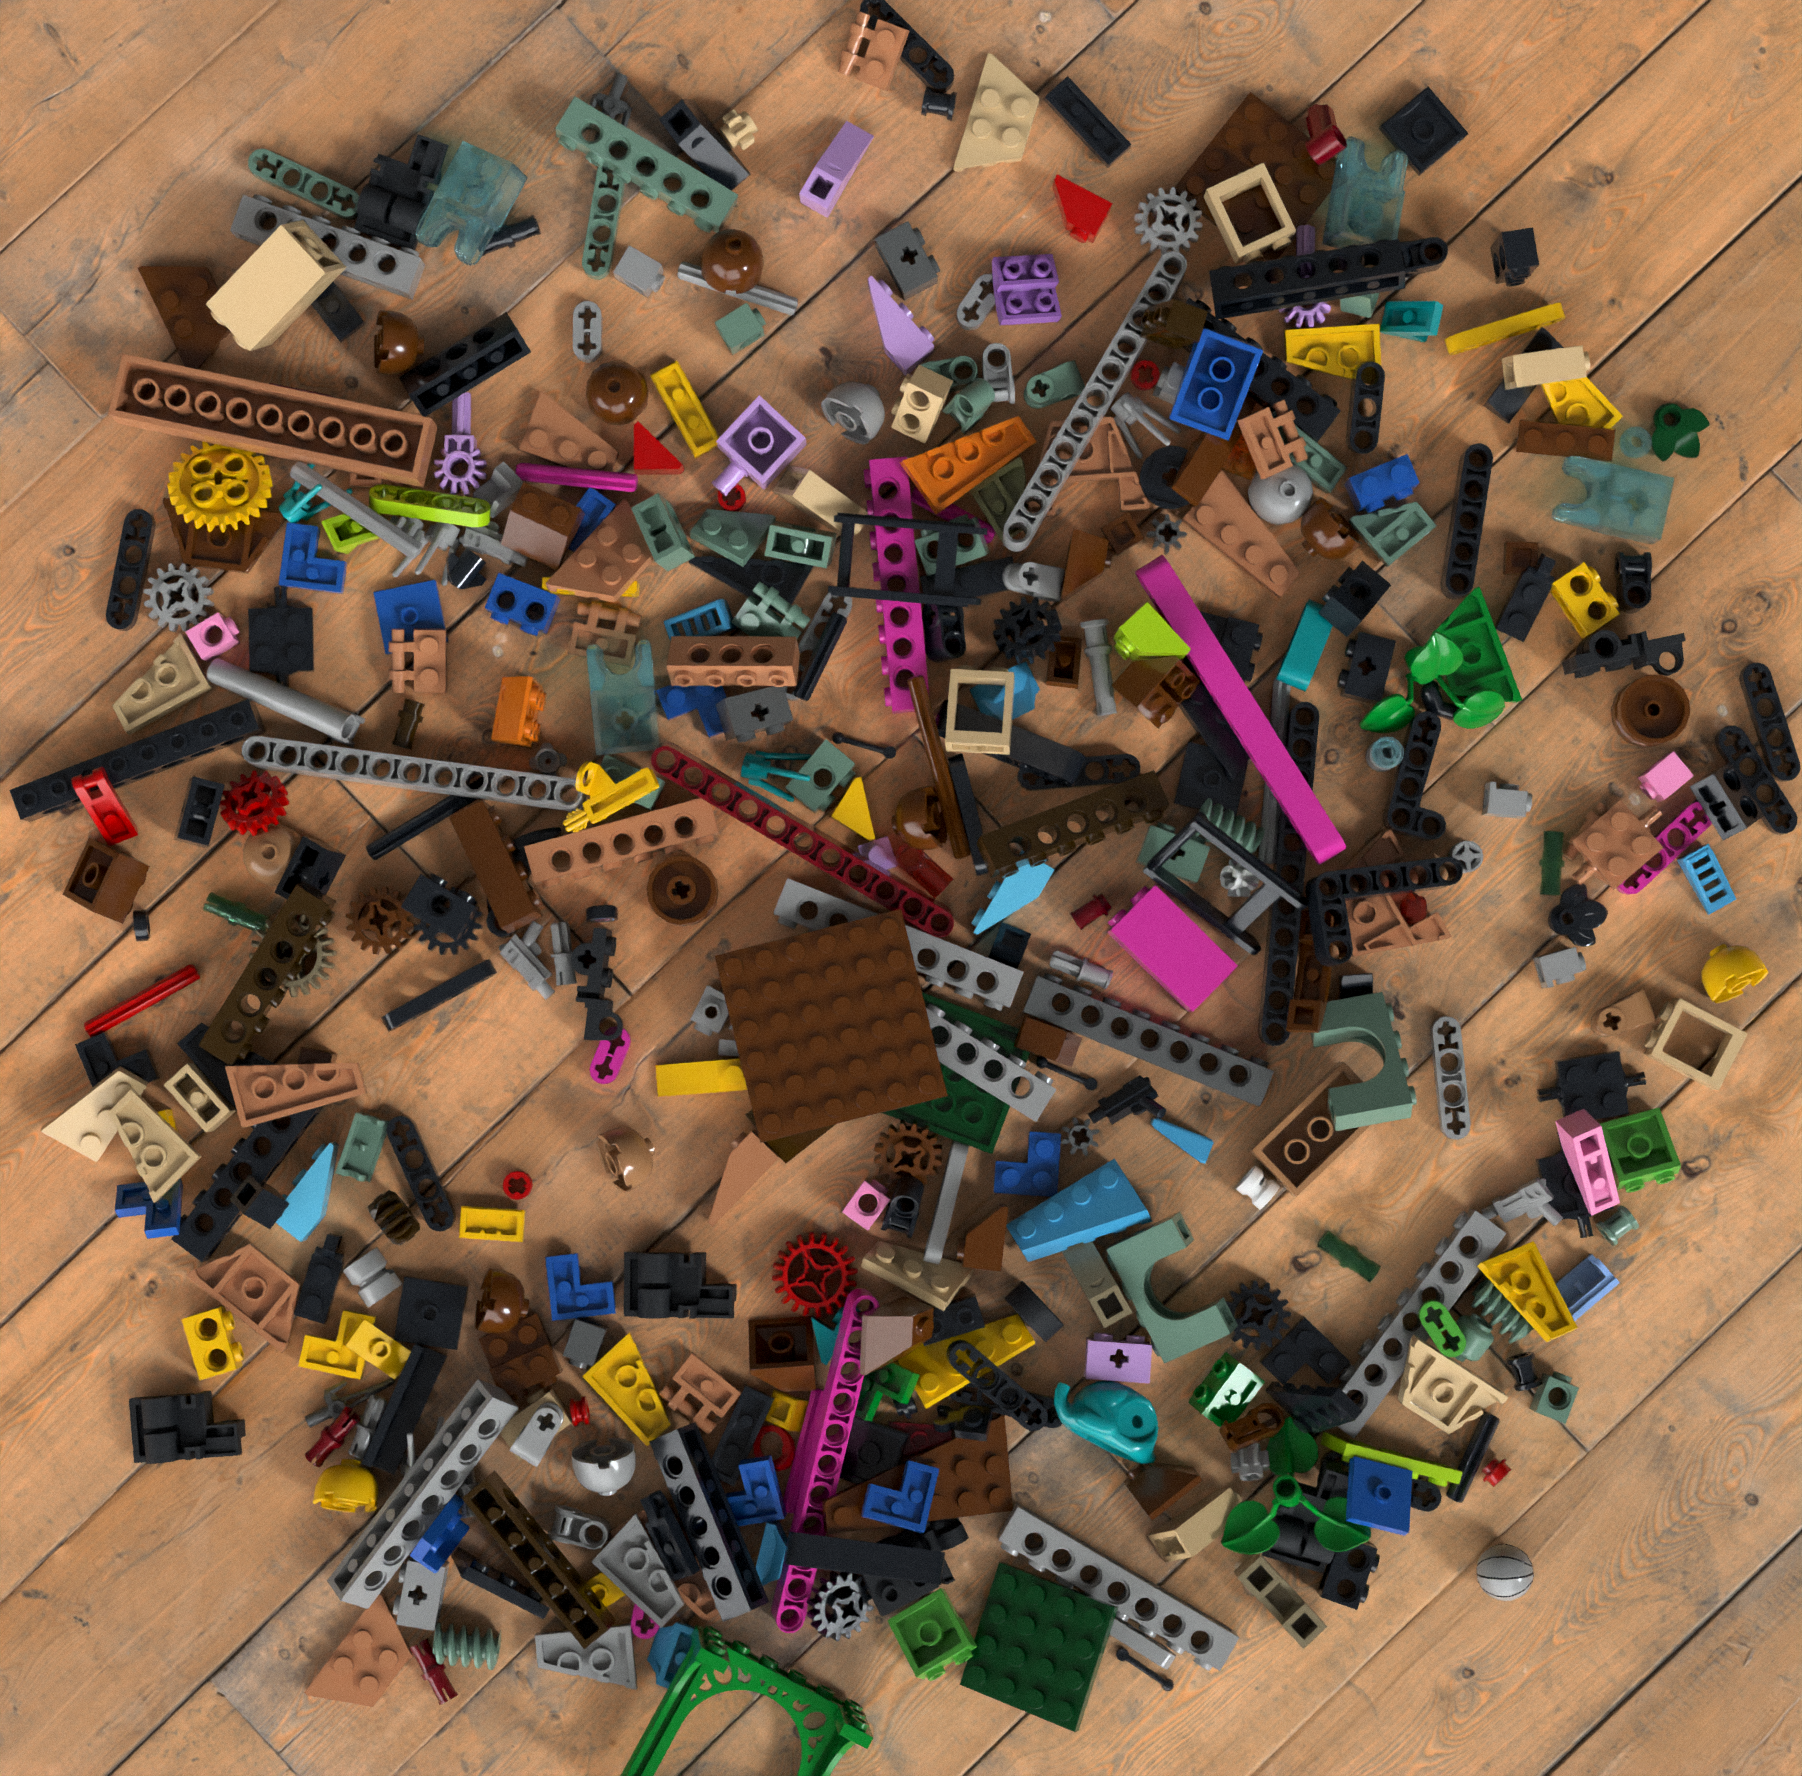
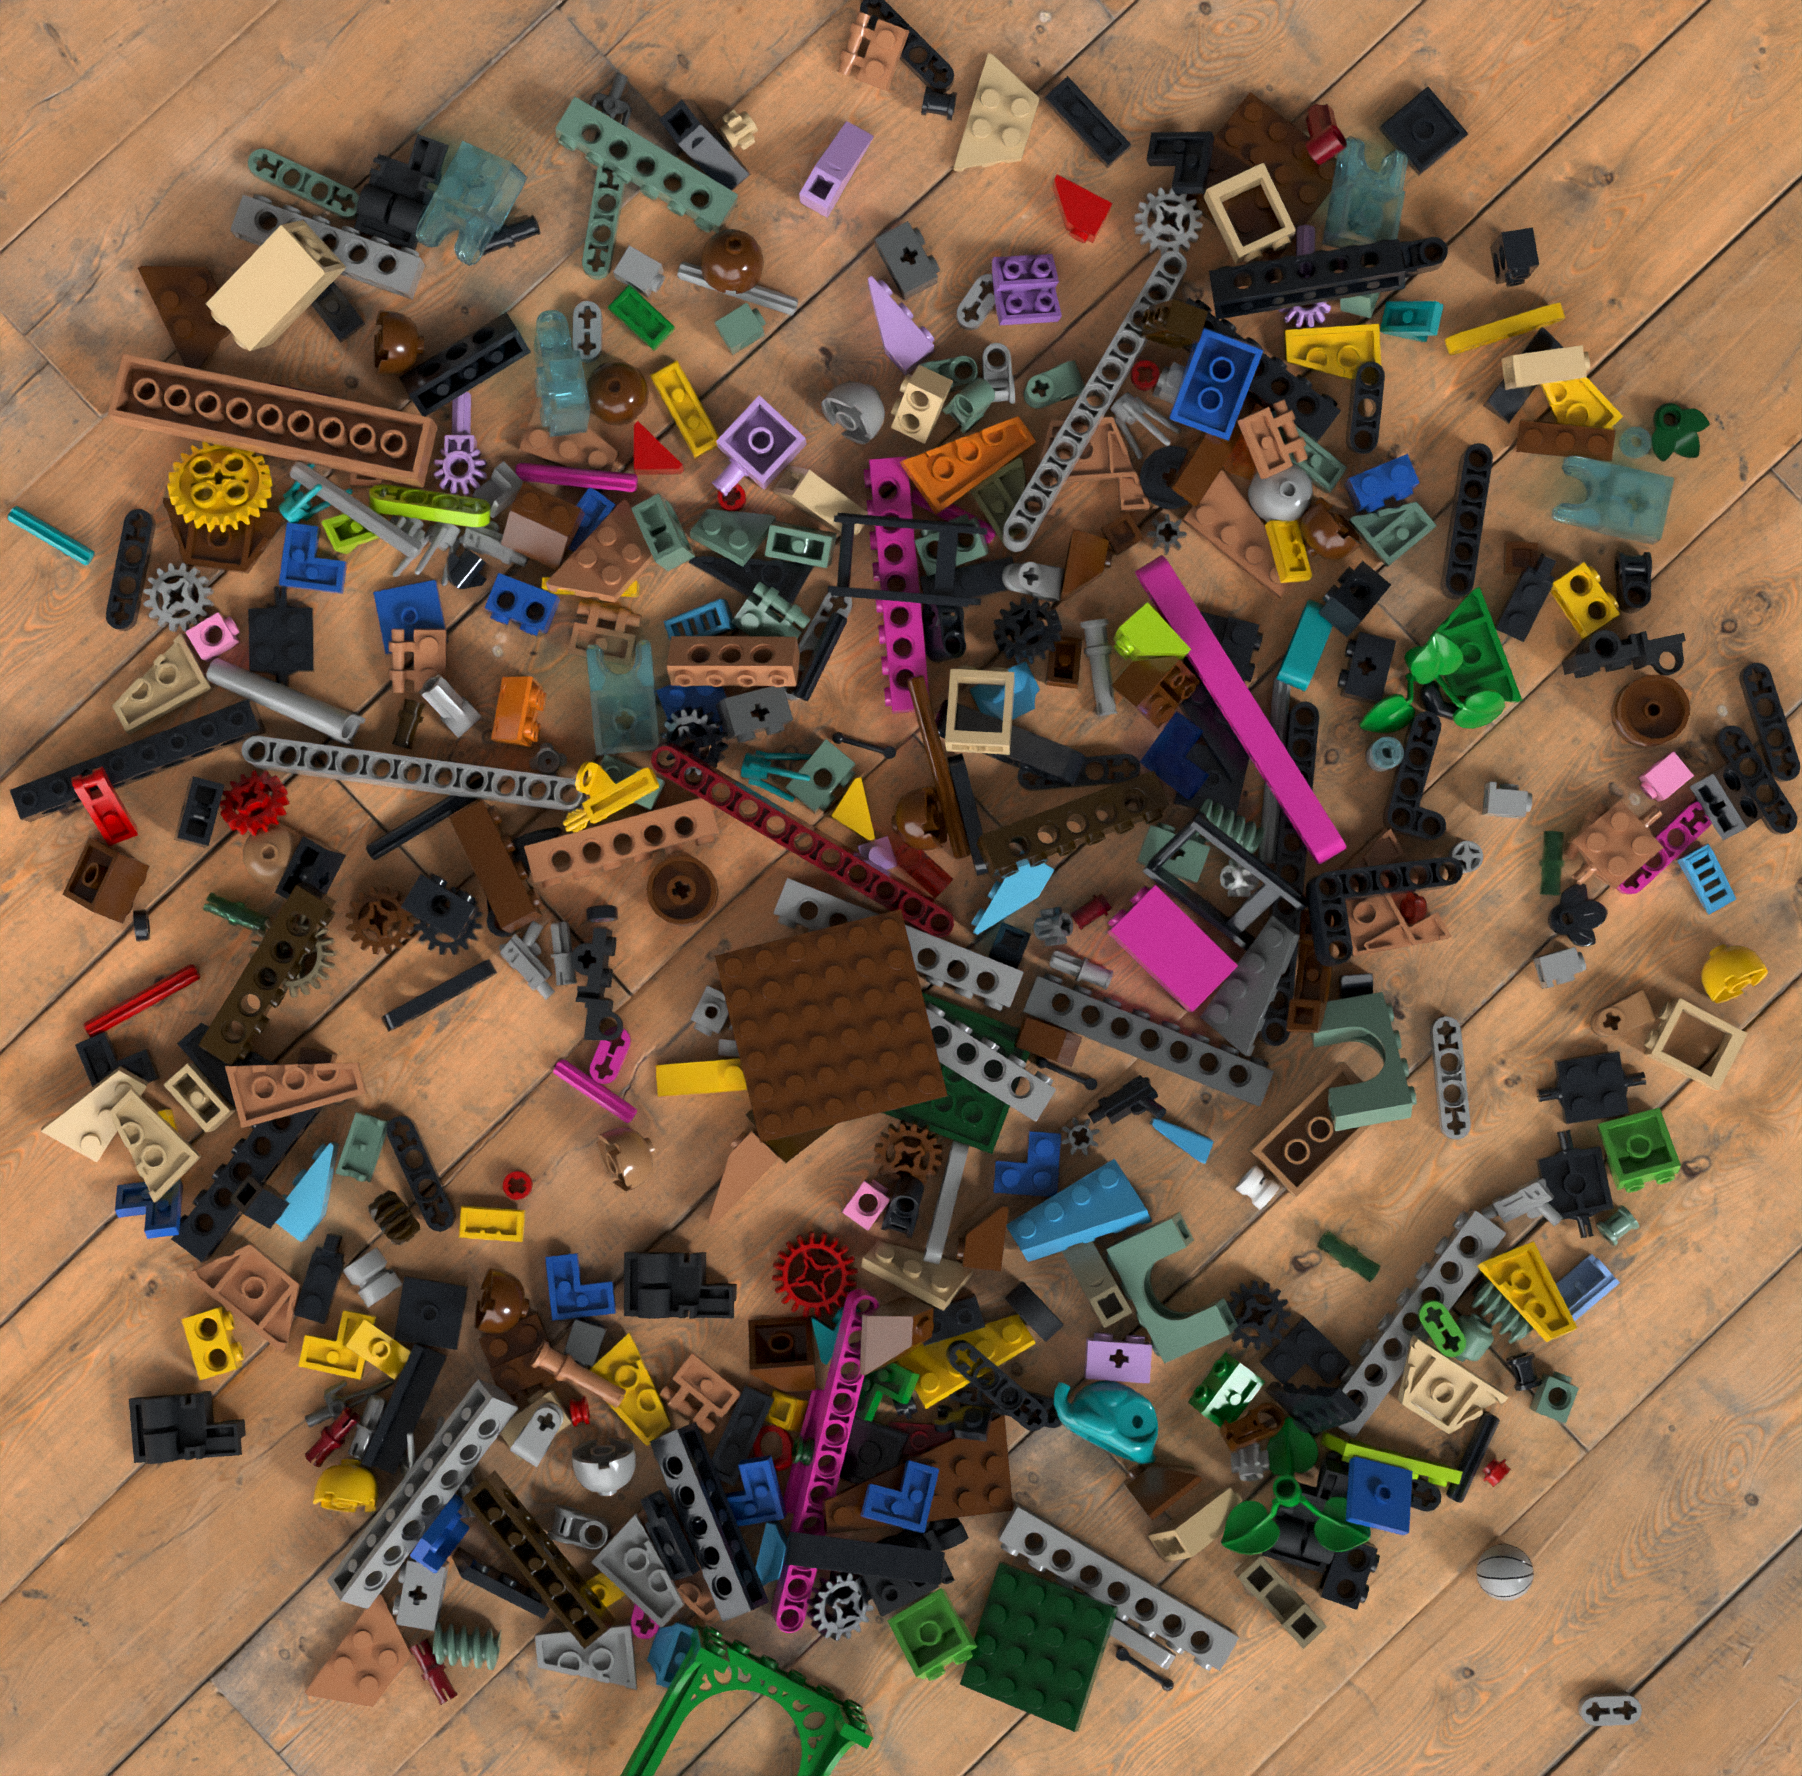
bright pink slope [1555,1109,1620,1215] -> none
none -> teal axle [7,506,95,565]
none -> light grey piece [419,674,482,738]
none -> nougat pin [530,1340,626,1408]
none -> clear light blue brick [534,310,590,437]
none -> dark pink axle [553,1059,637,1123]
none -> green plate [608,285,675,351]
none -> black gear [660,706,729,775]
none -> dark green bush [791,1435,815,1466]
none -> dark grey gear [1034,907,1073,947]
none -> clear blue plate [1139,711,1209,800]
none -> black plate [1146,131,1215,194]
none -> dark grey wing [1200,916,1300,1056]
none -> yellow plate [1265,519,1313,583]
none -> light grey beam [1578,1693,1642,1726]

